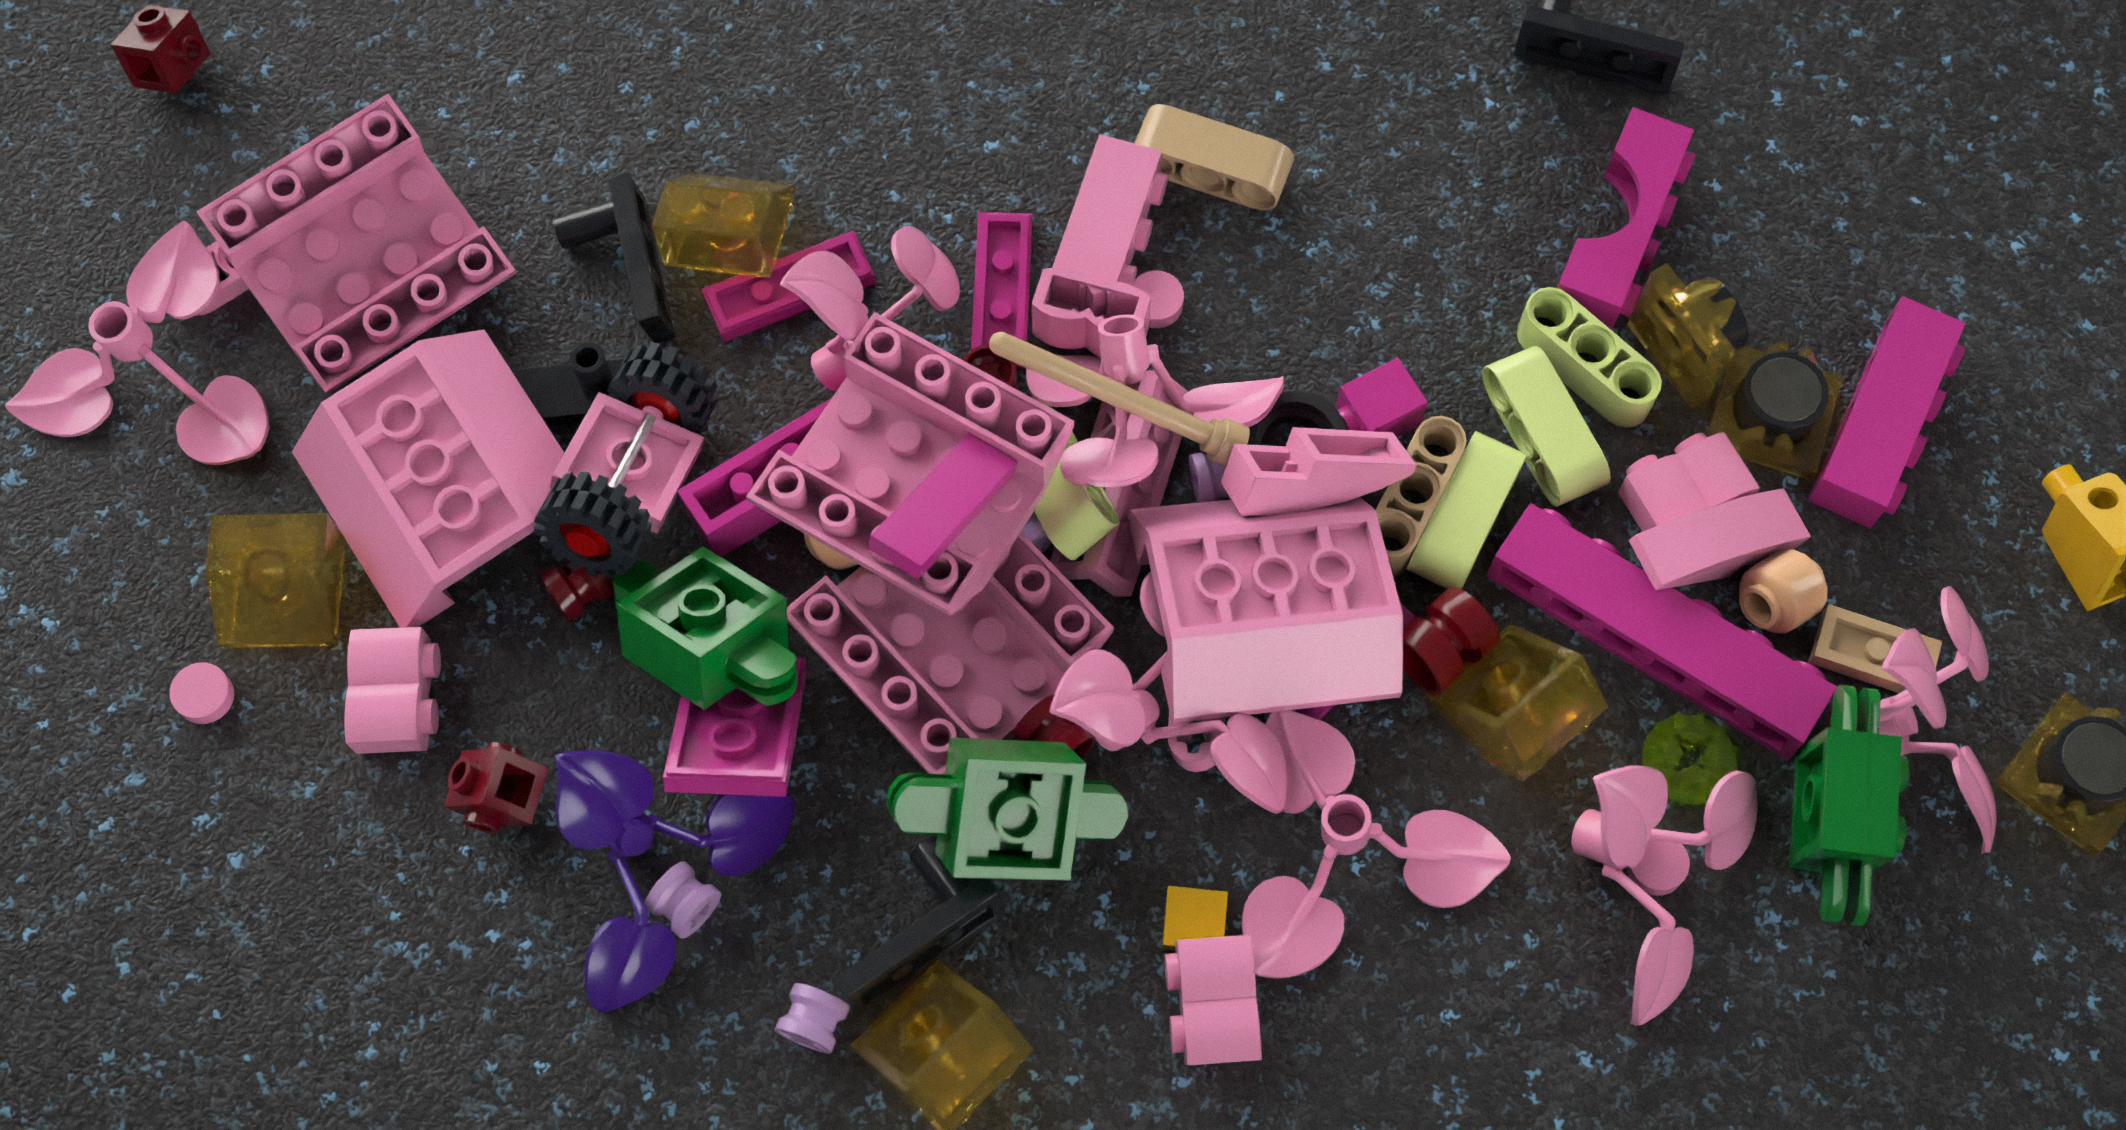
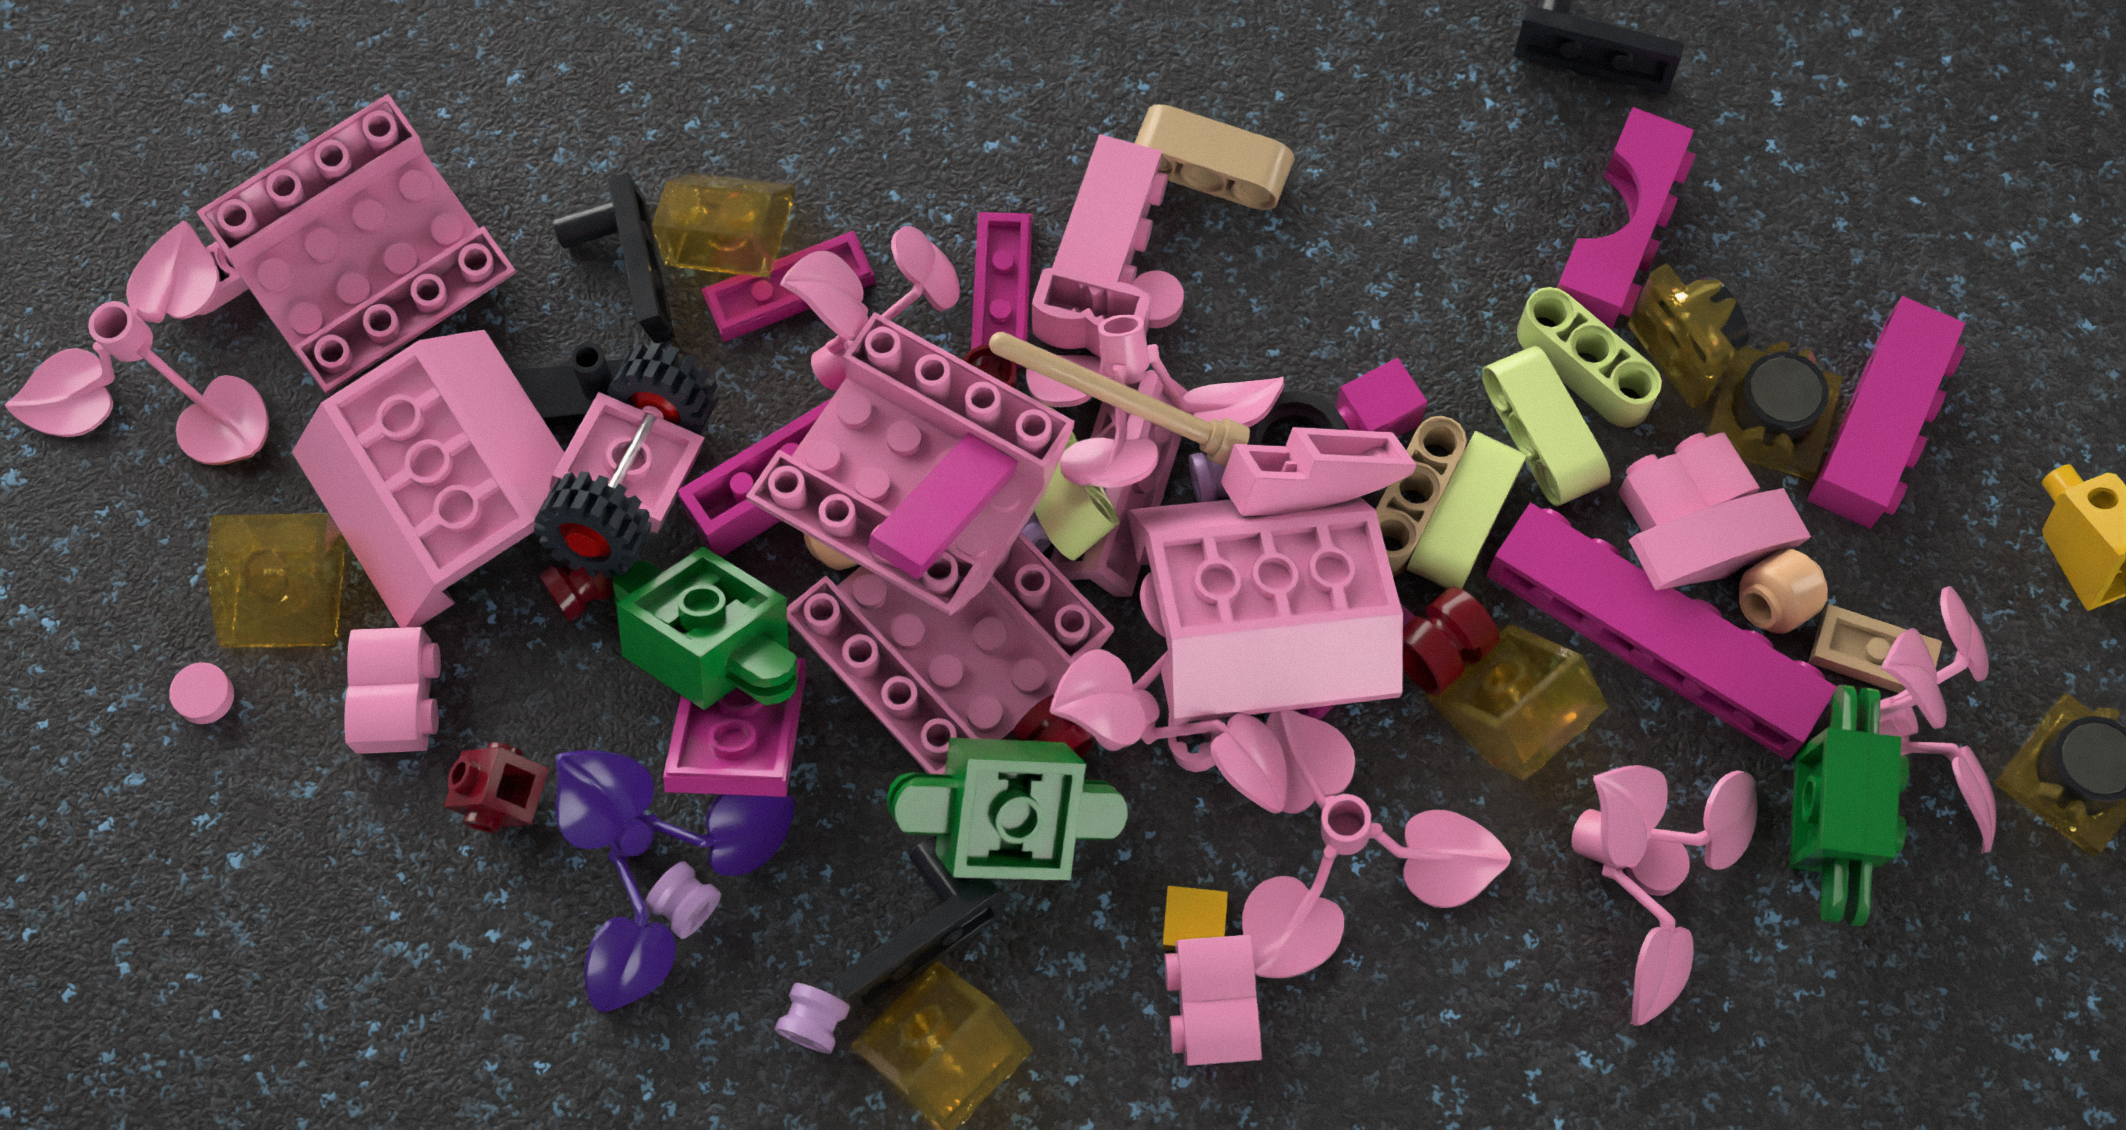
dark red brick [110,5,211,93] -> none
clear neon green gear [1642,711,1738,805] -> none

